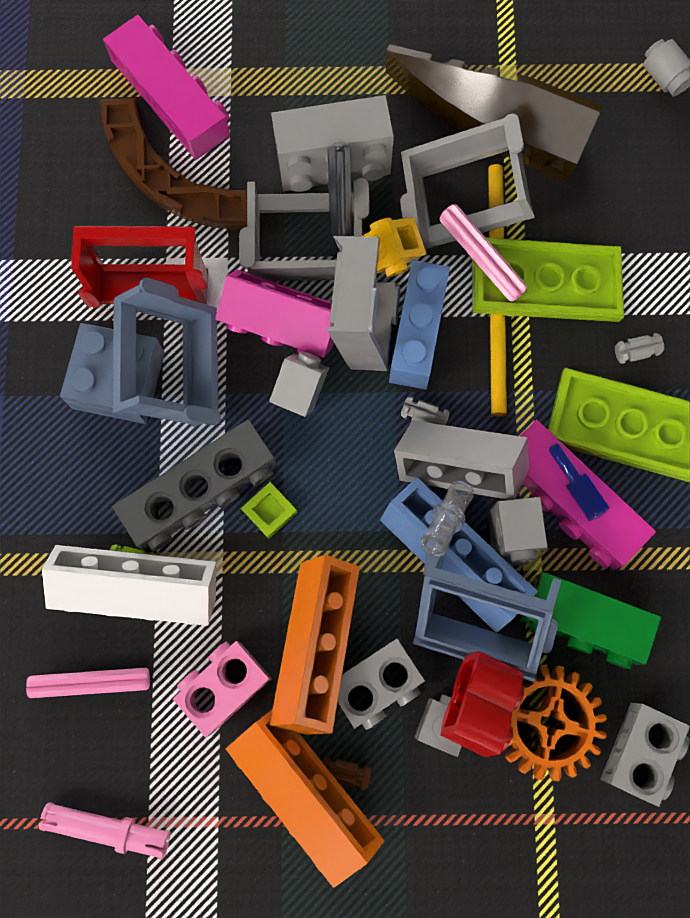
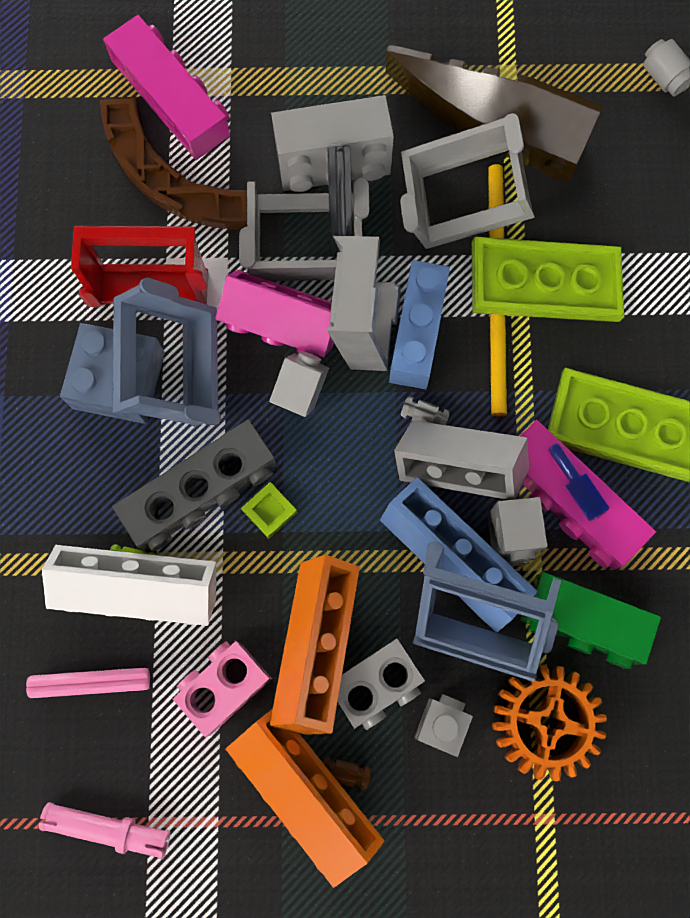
yellow brick [362,217,426,277] -> none
clear pin [421,481,474,556] -> none
bright pink axle [439,204,527,301] -> none
red brick [440,651,524,757] -> none
light grey brick [600,703,690,807] -> none
light grey piece [615,333,664,364] -> none

